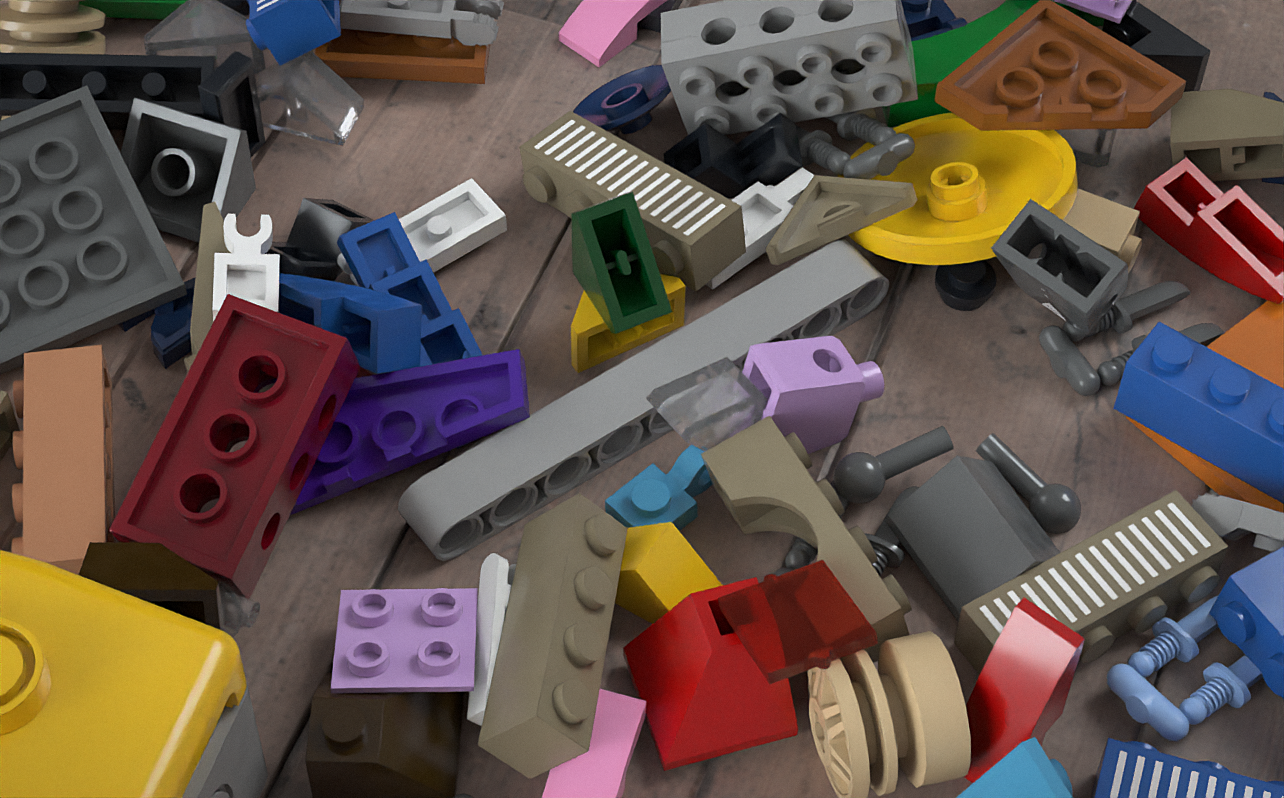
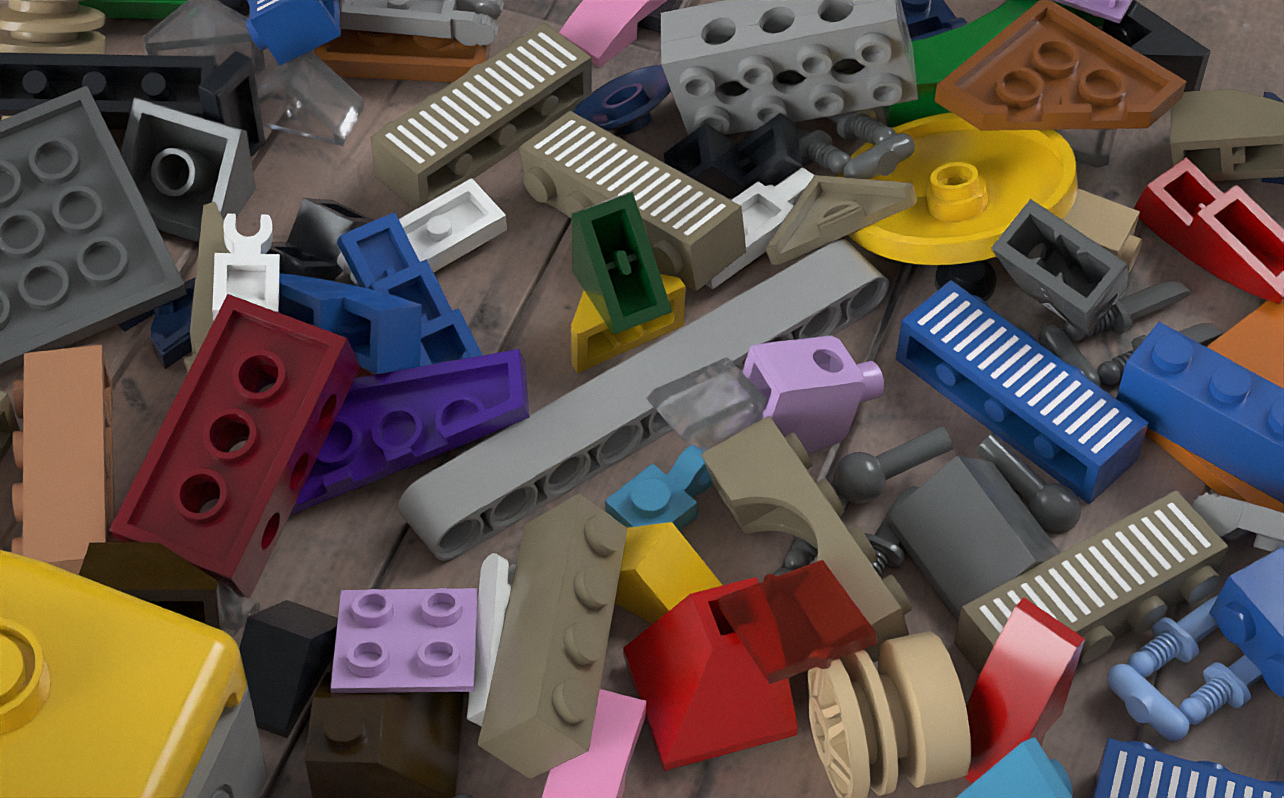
none -> black slope [239,600,338,738]
none -> dark tan brick [370,22,592,210]
none -> blue brick [895,280,1149,504]

